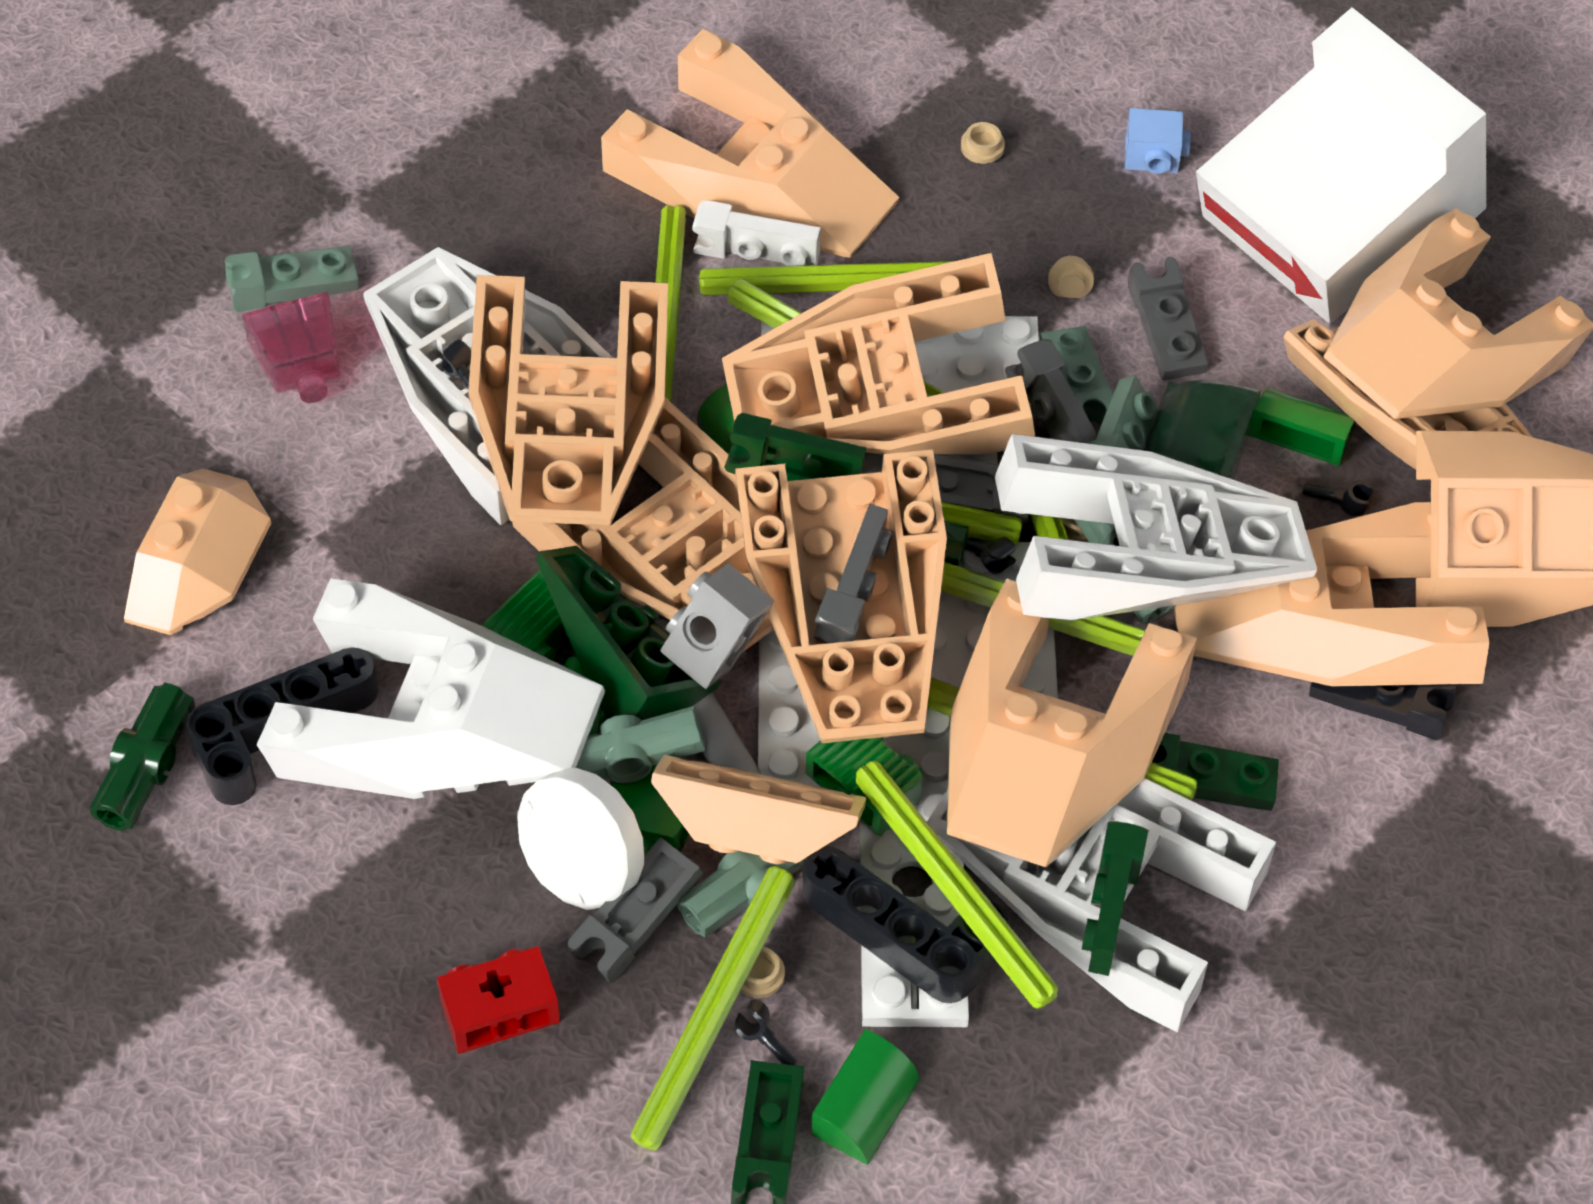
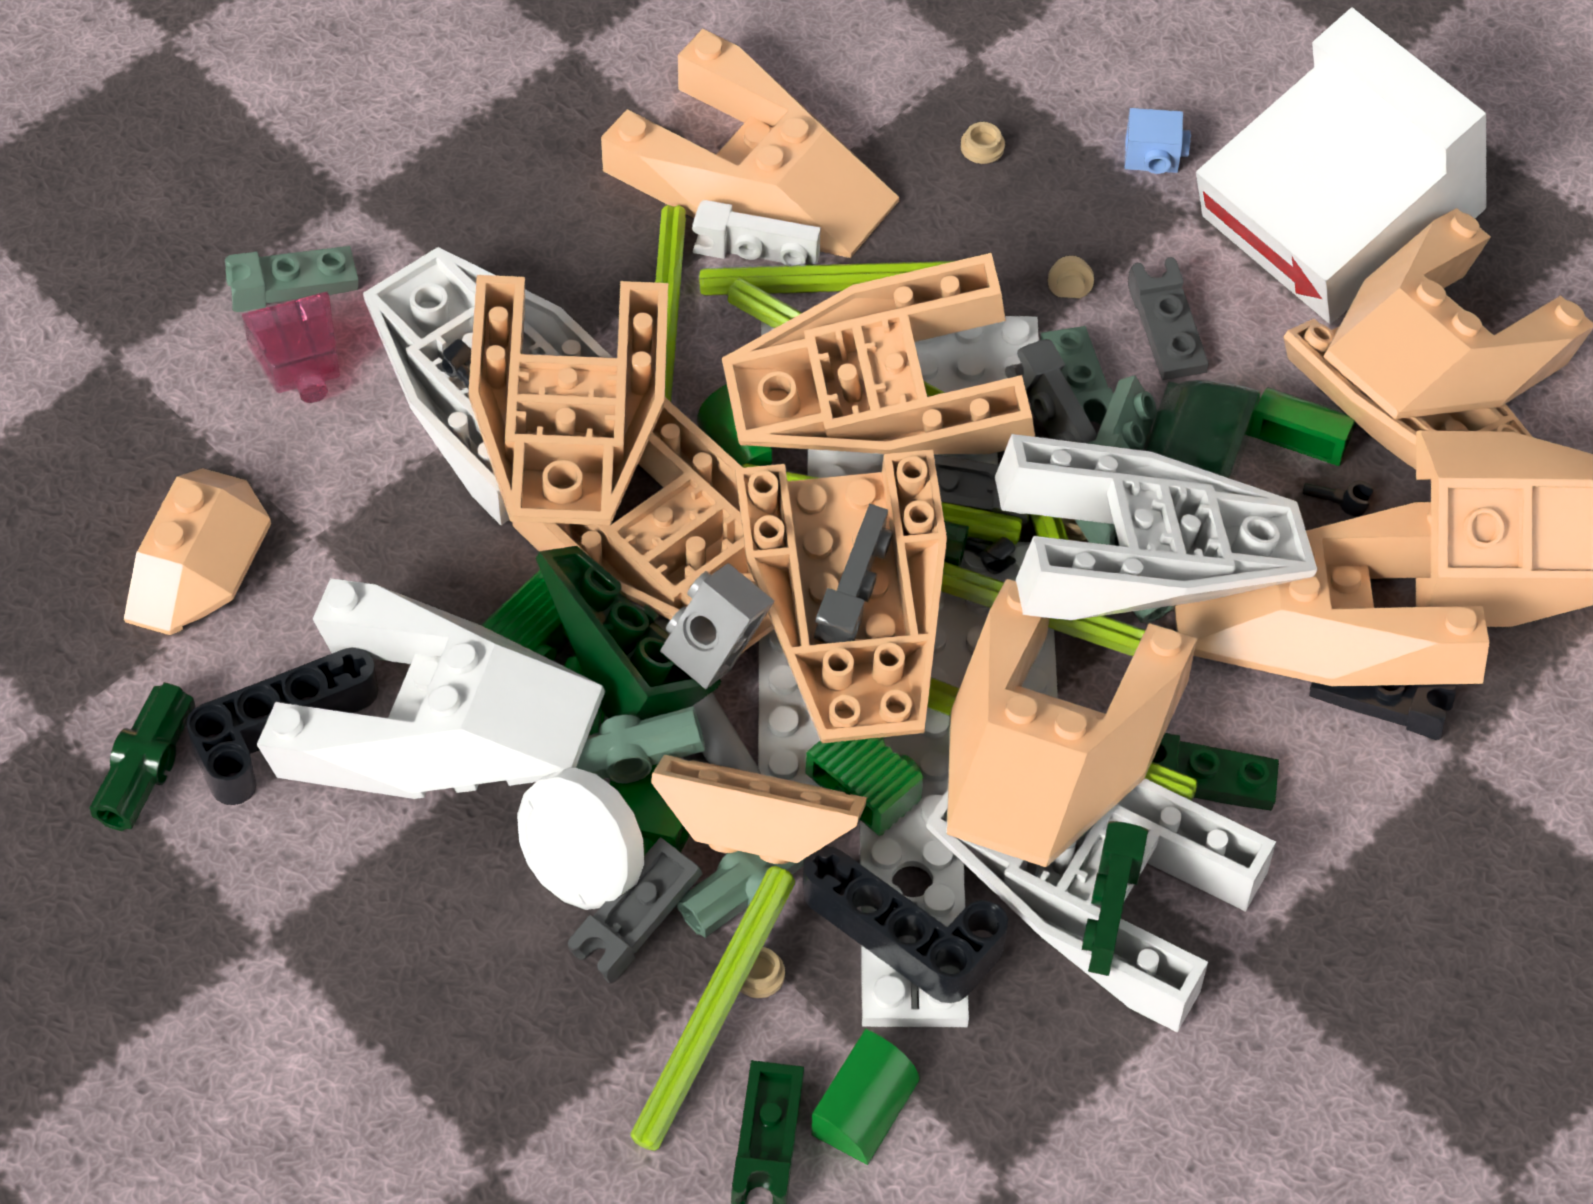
red brick [437,946,560,1054] -> none
dark green plate [724,413,866,481] -> none
black hand [735,1000,797,1065] -> none
lime axle [856,761,1058,1009] -> none

